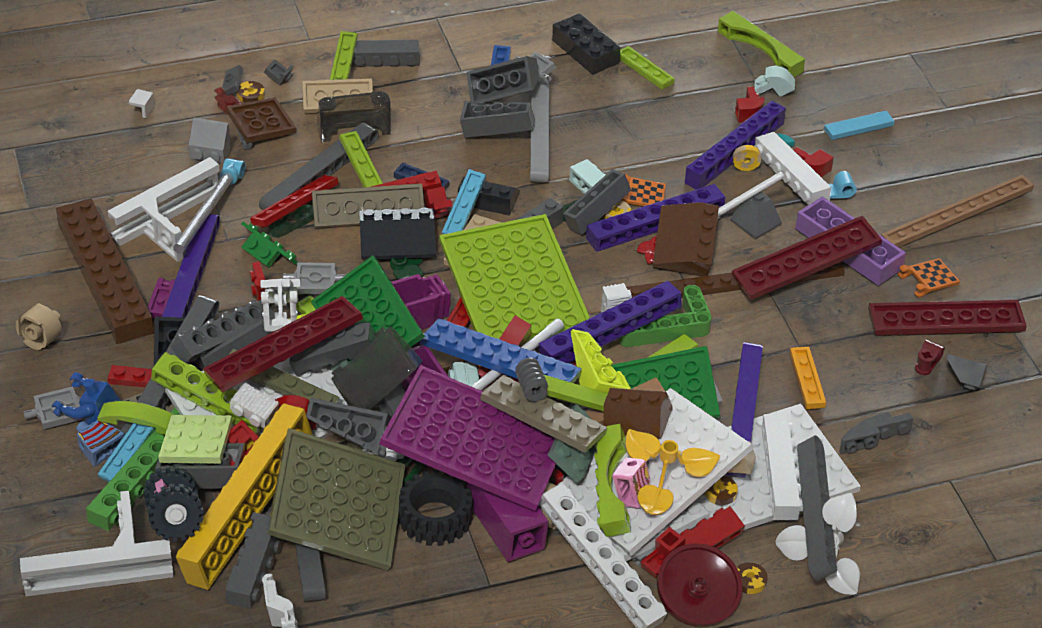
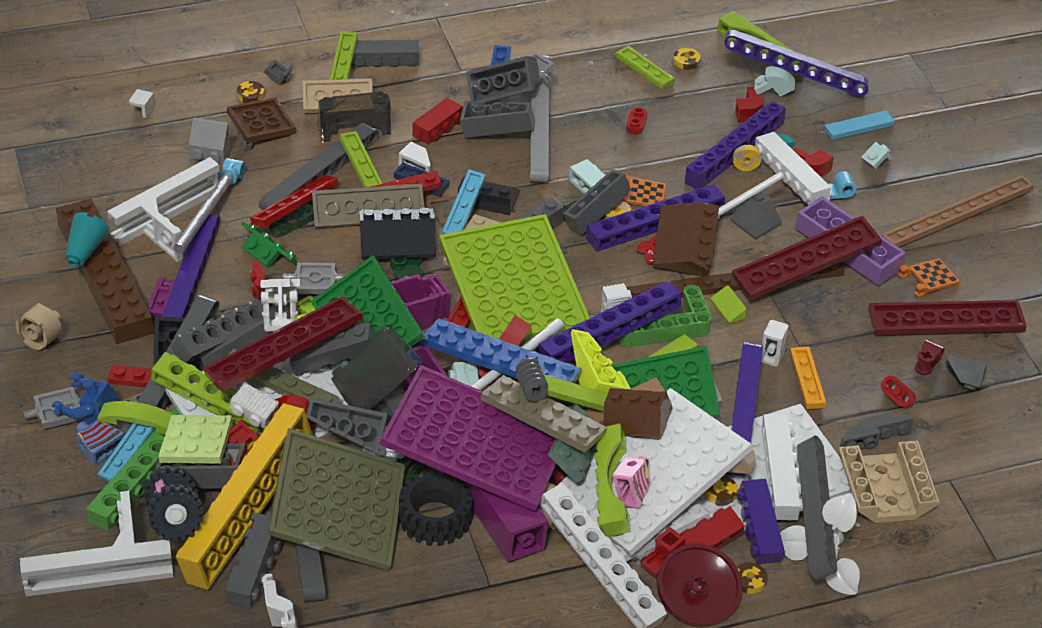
clear red plate [214,87,242,115] -> none
dark grey plate [221,65,243,97] -> none
red brick [423,187,452,218] -> none
black brick [552,13,621,75] -> none
yellow plant [625,429,720,515] -> none
none -> teal cone [65,212,109,267]
none -> white slope [399,142,431,172]
none -> red brick [412,97,463,145]
none -> red plate [626,107,647,135]
none -> yellow piece [673,48,700,70]
none -> lime slope [710,286,747,324]
none -> dark purple beam [724,30,869,96]
none -> dark purple brick [736,478,785,564]
none -> white brick [761,320,789,367]
none -> tan slope [839,441,939,523]
none -> light aqua bracket [861,142,892,169]
none -> red plate [881,376,916,408]

